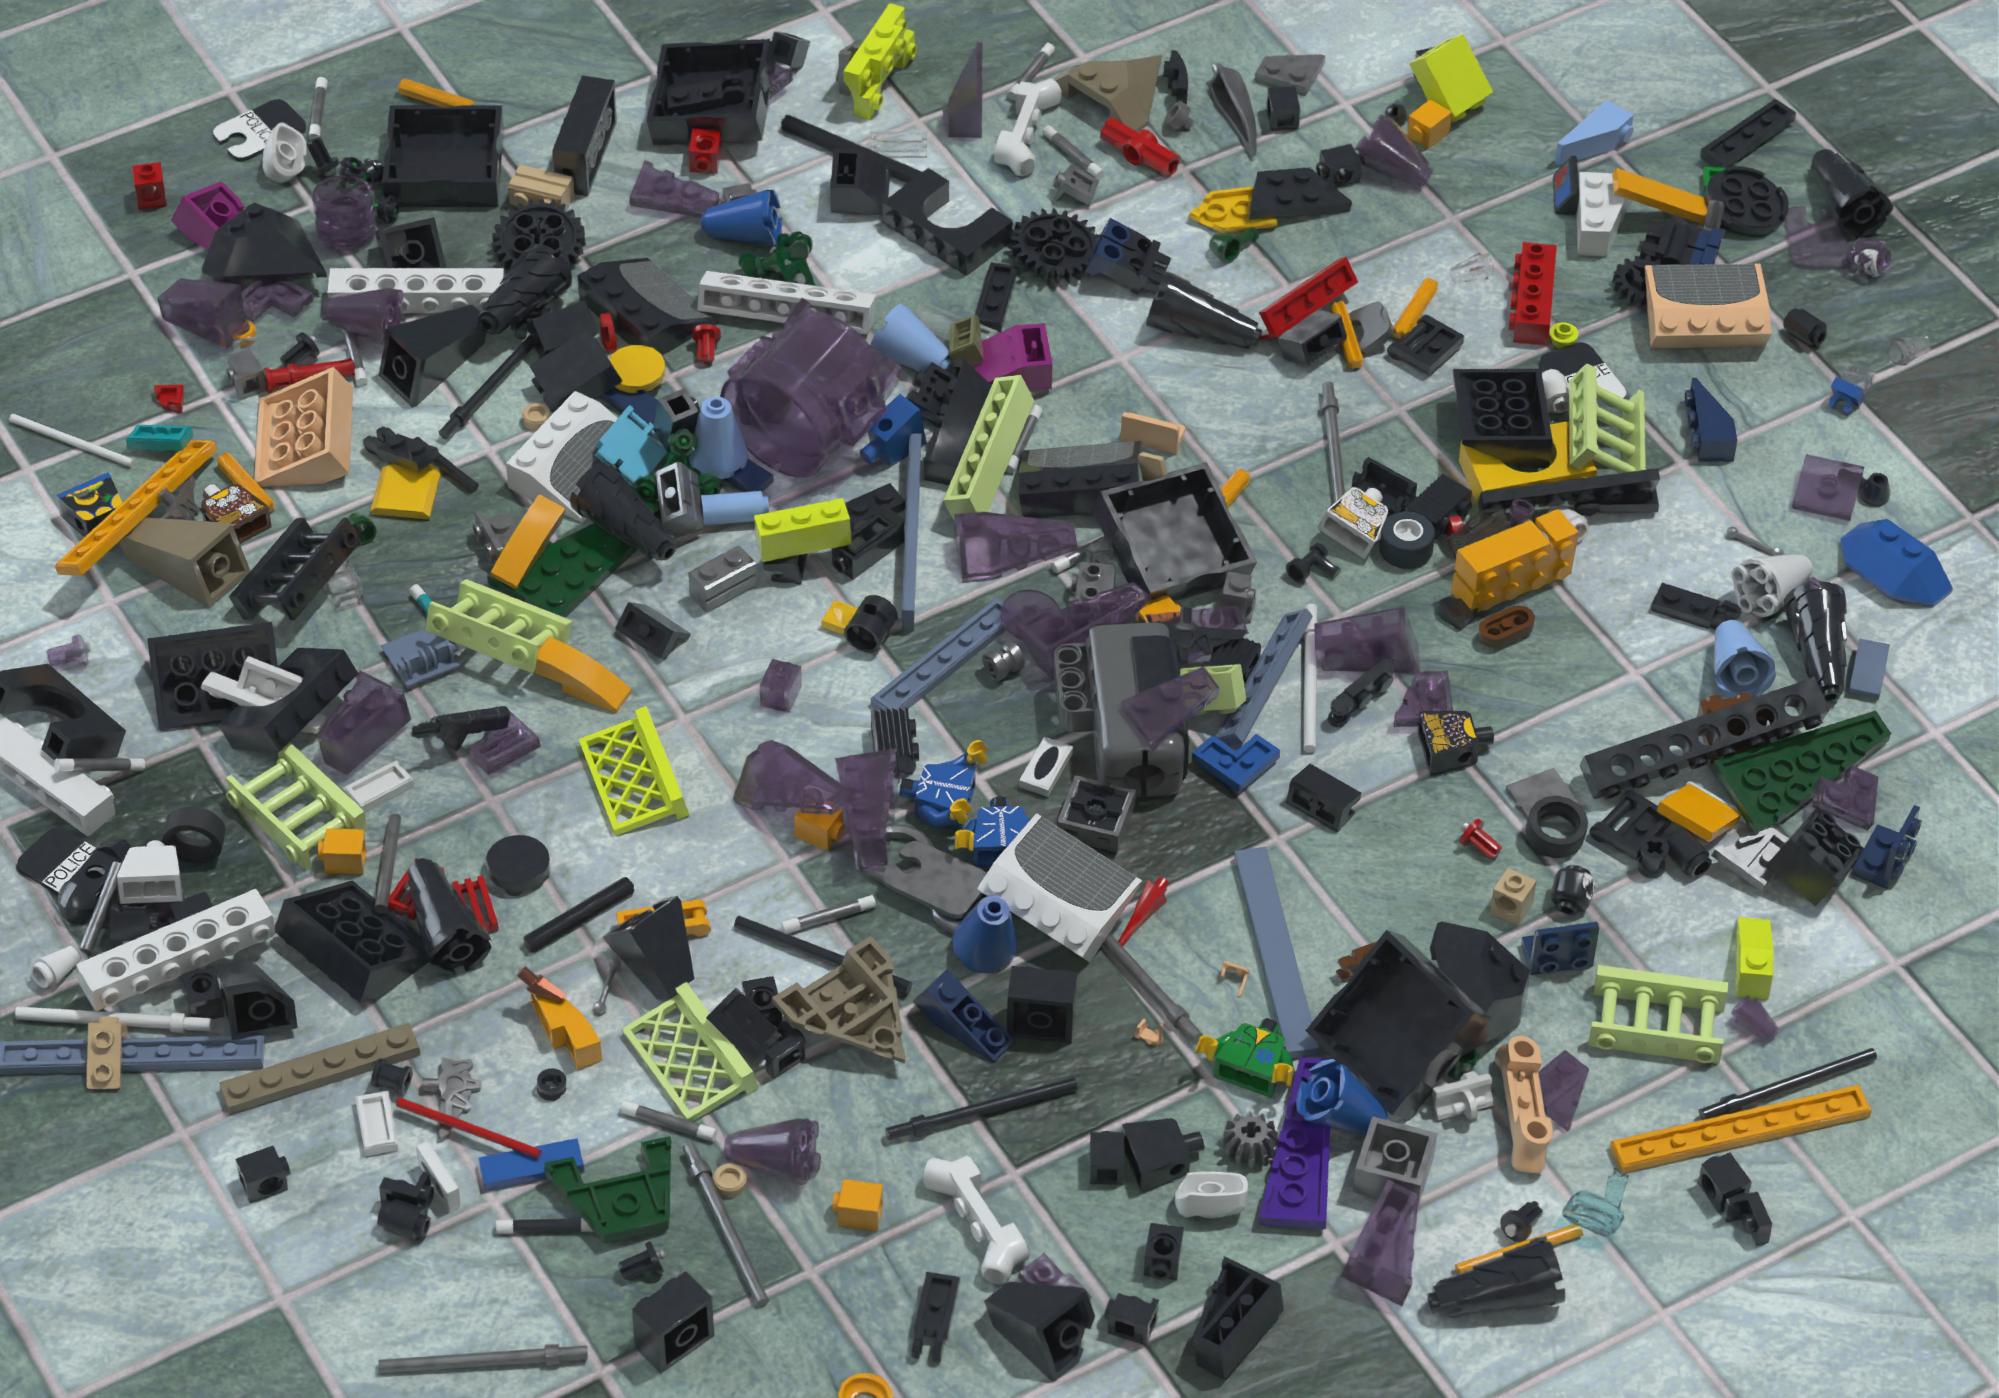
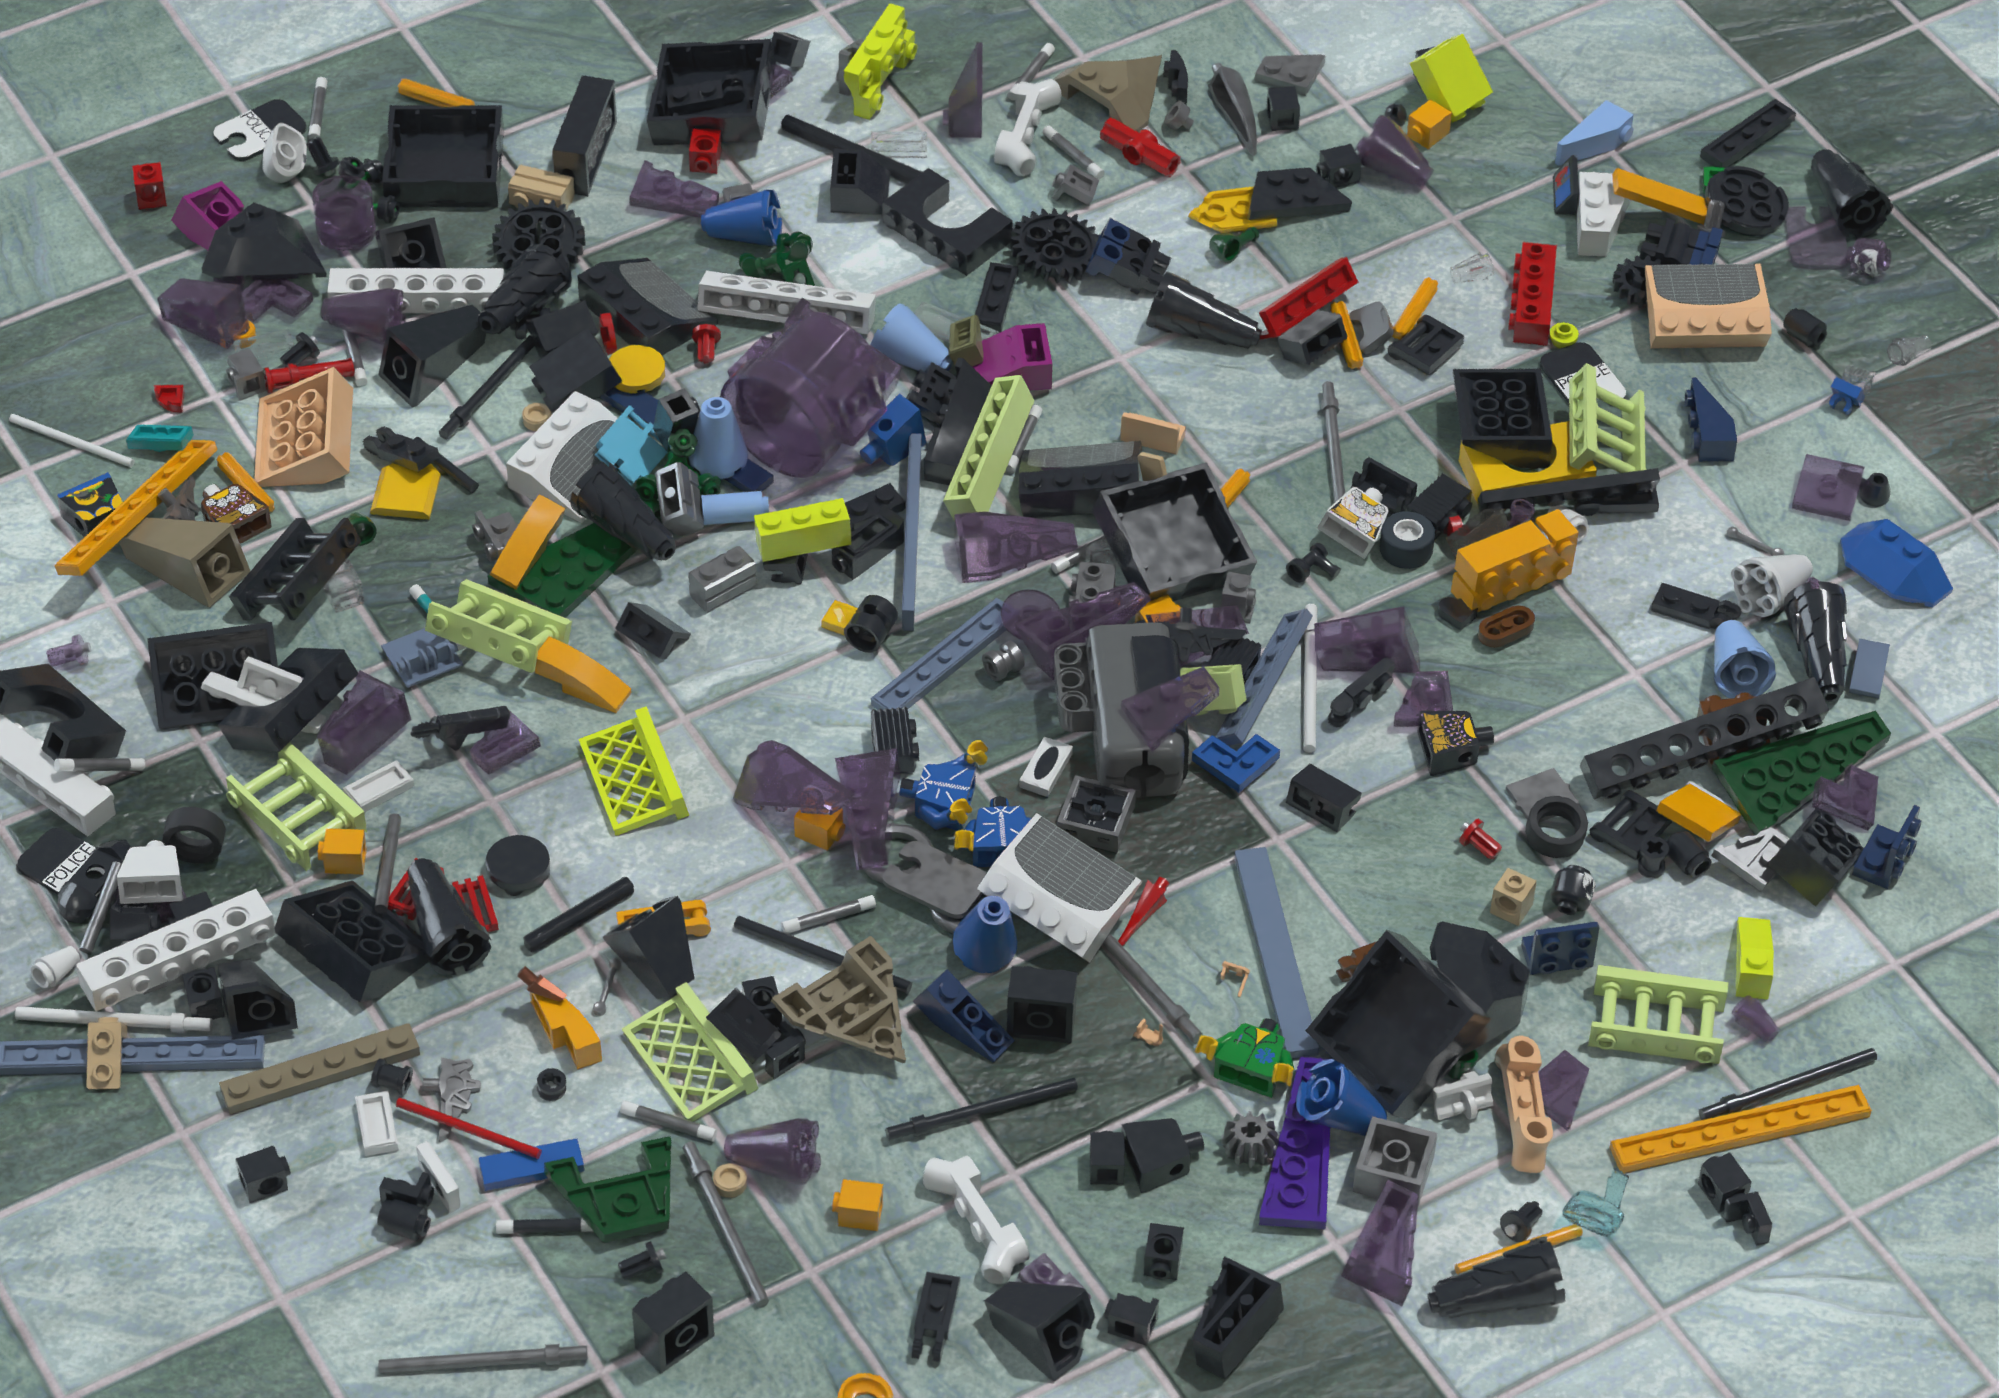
clear purple brick [760,659,802,713] -> none
white piece [1175,1172,1248,1218] -> none
white brick [1542,369,1569,413] -> none

